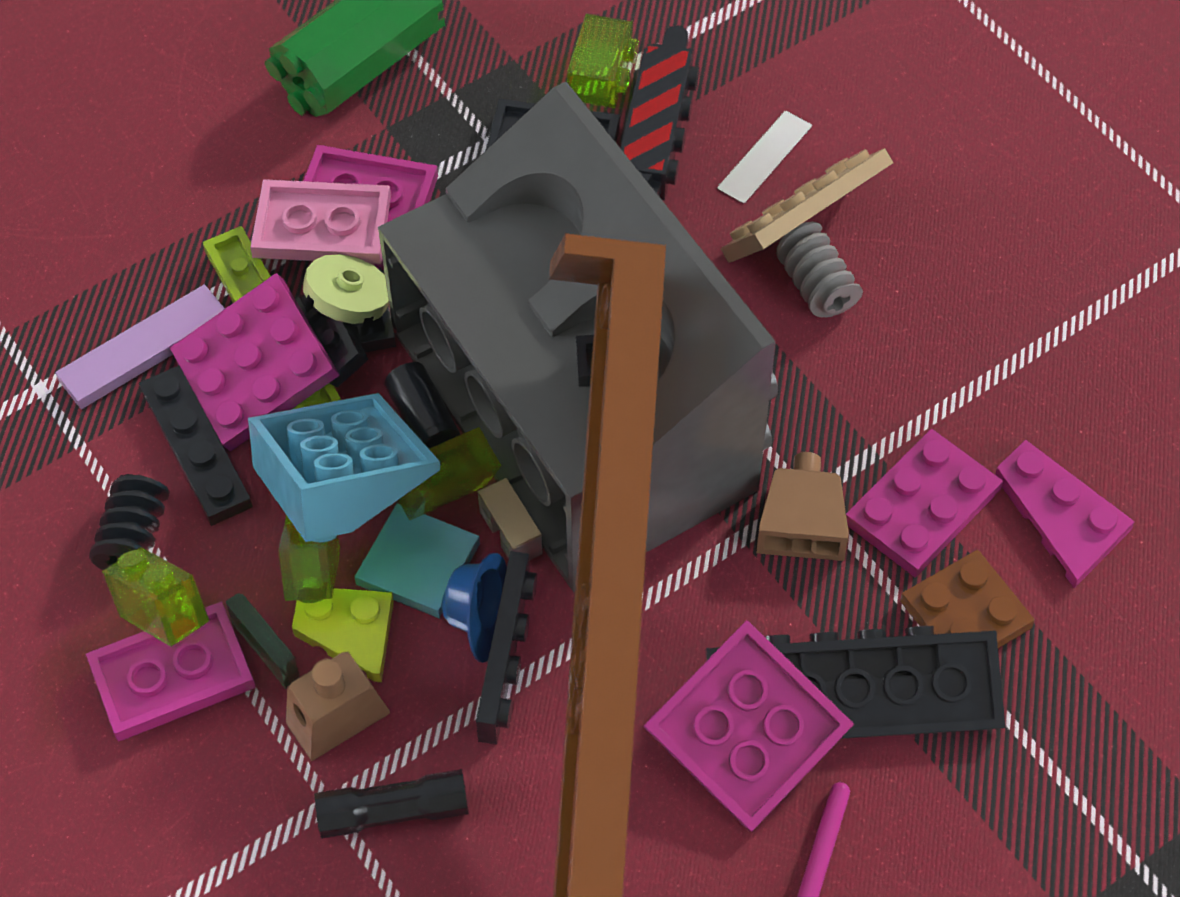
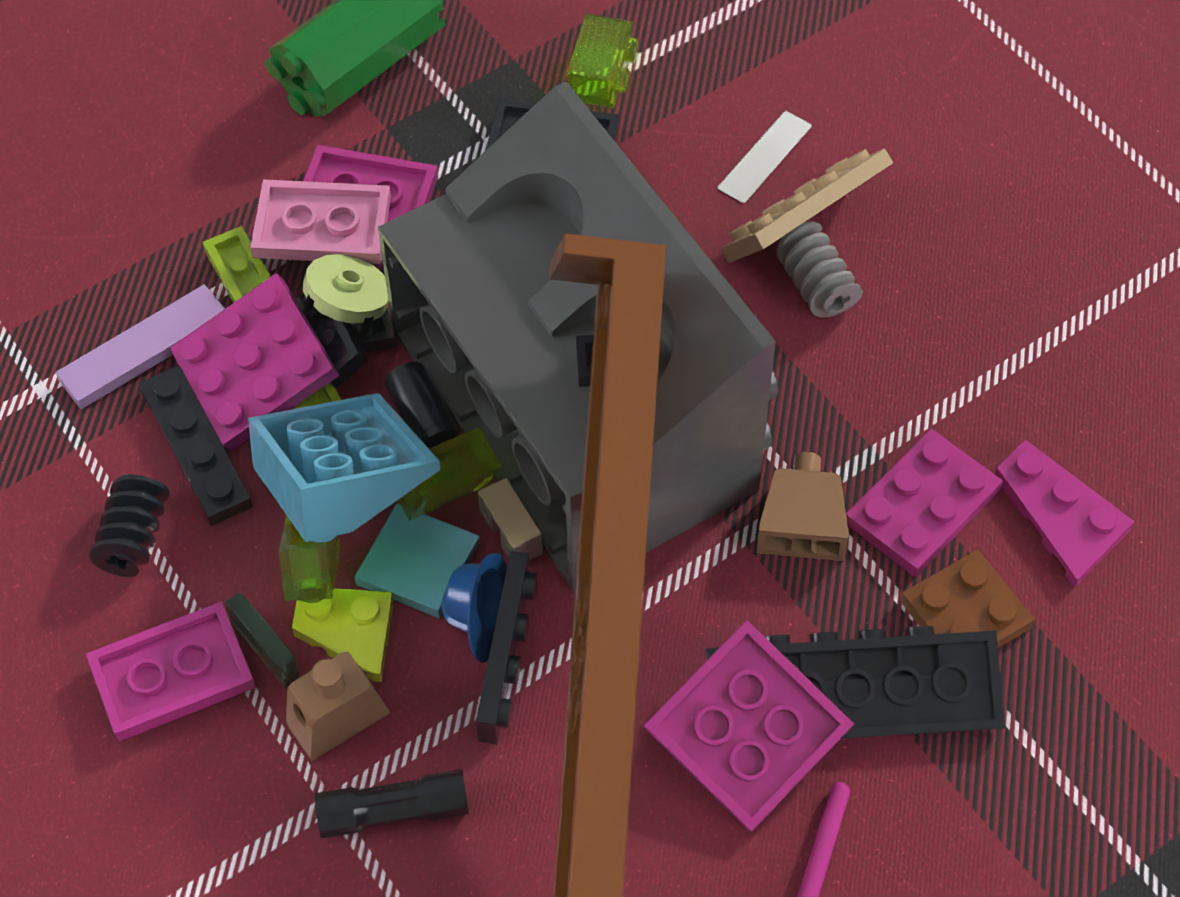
clear neon green brick [102,547,209,647] -> none
black hinge [620,25,699,201] -> none

